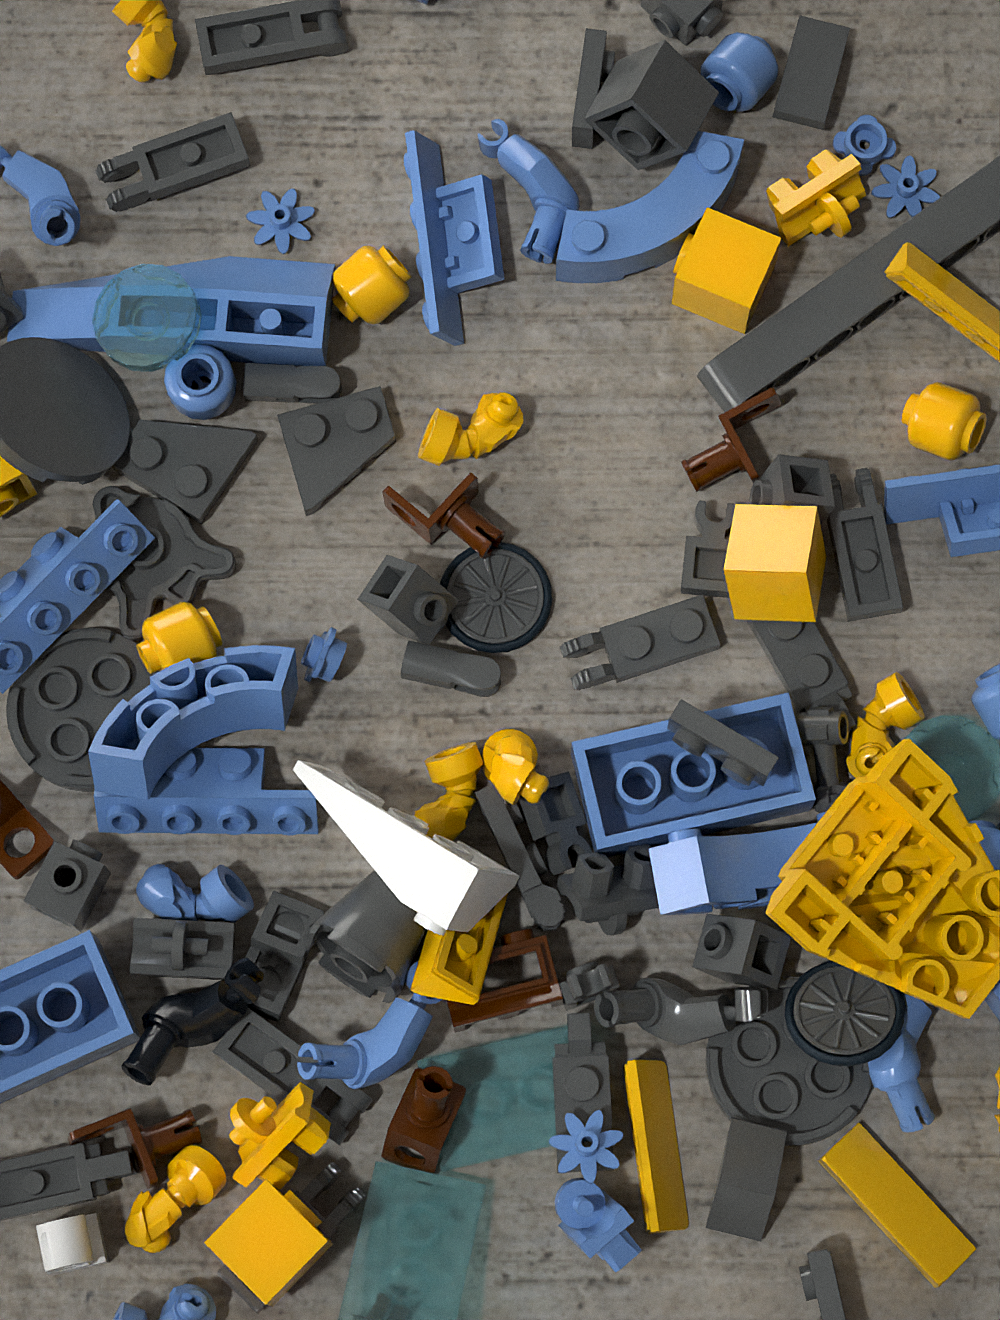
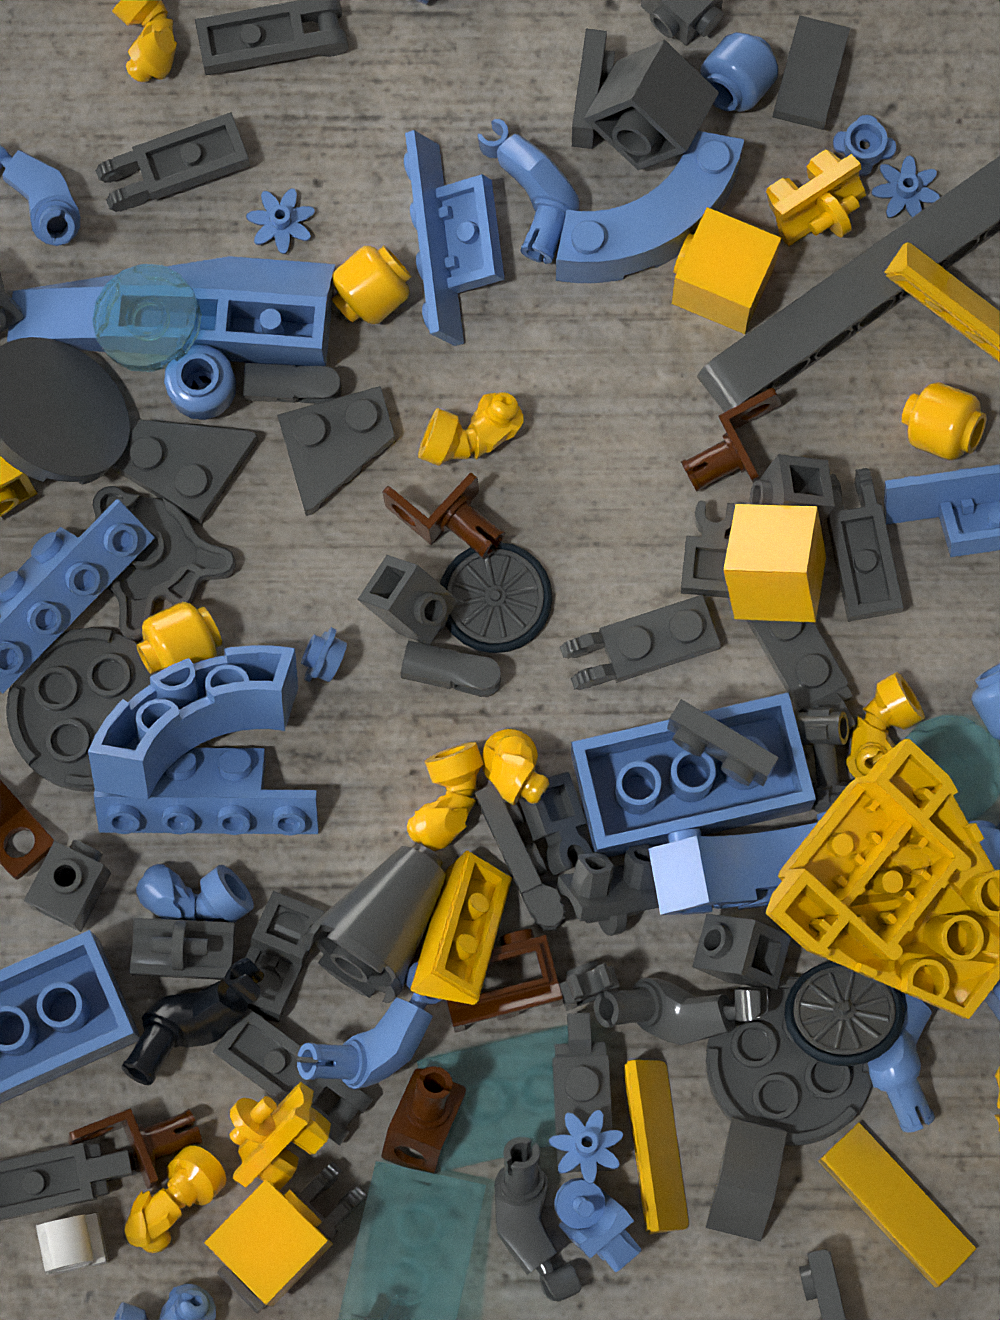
white wedge [293,760,520,936] -> none
none -> dark grey arm [494,1137,581,1302]

